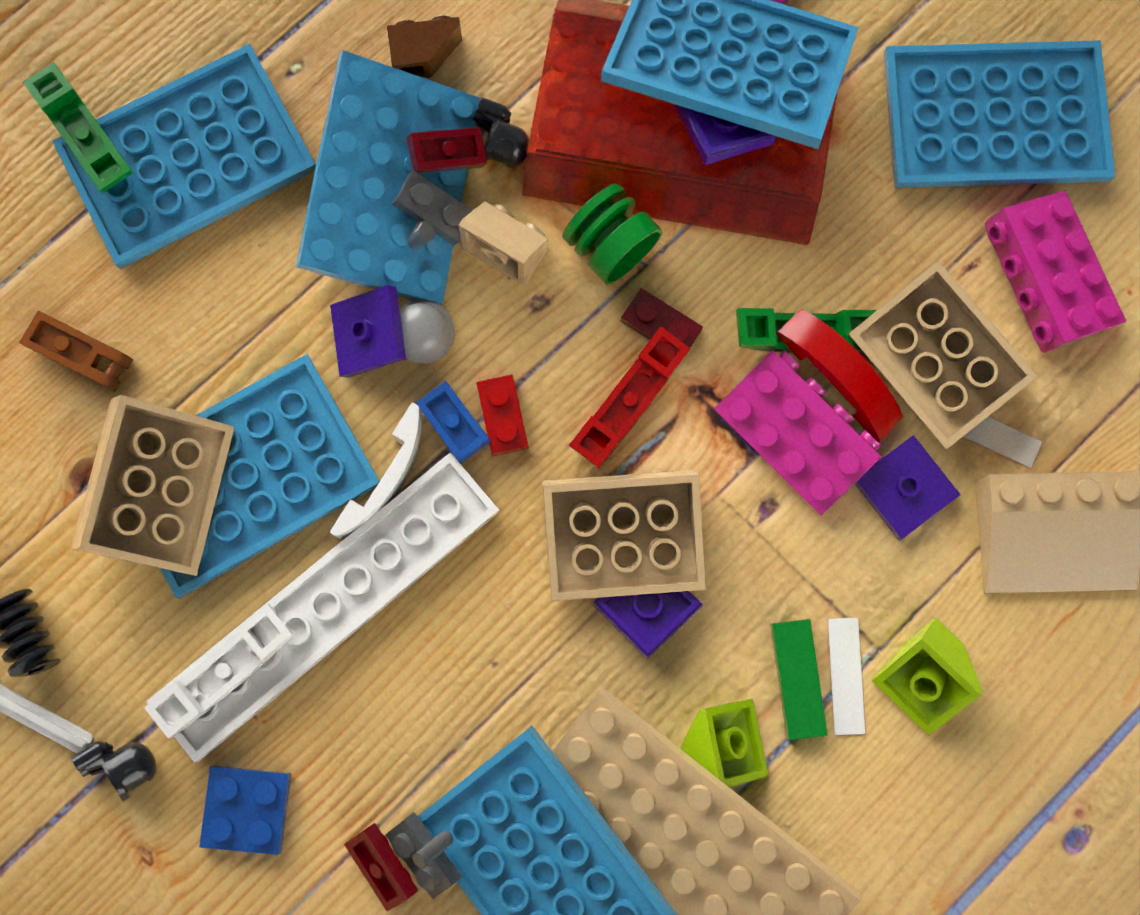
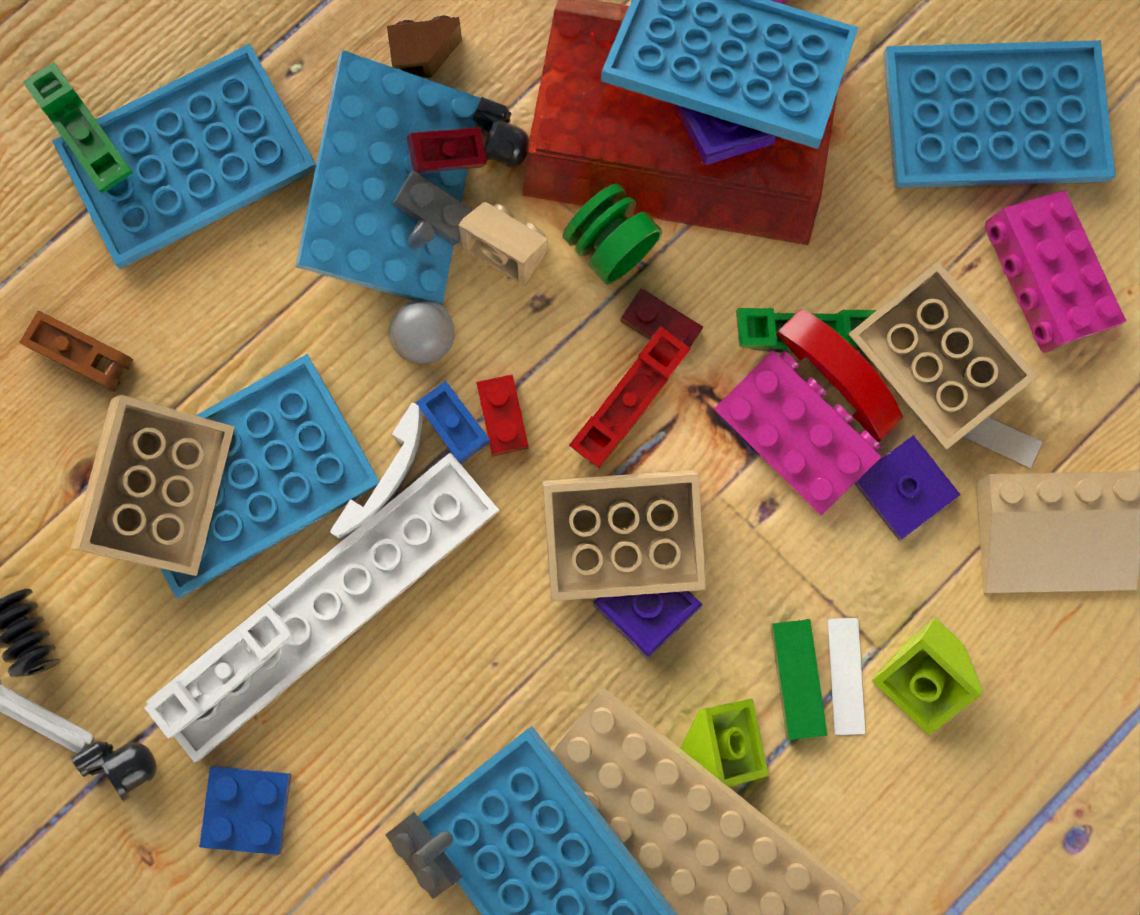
dark purple plate [330,285,406,378] -> none
dark red plate [344,823,419,912] -> none

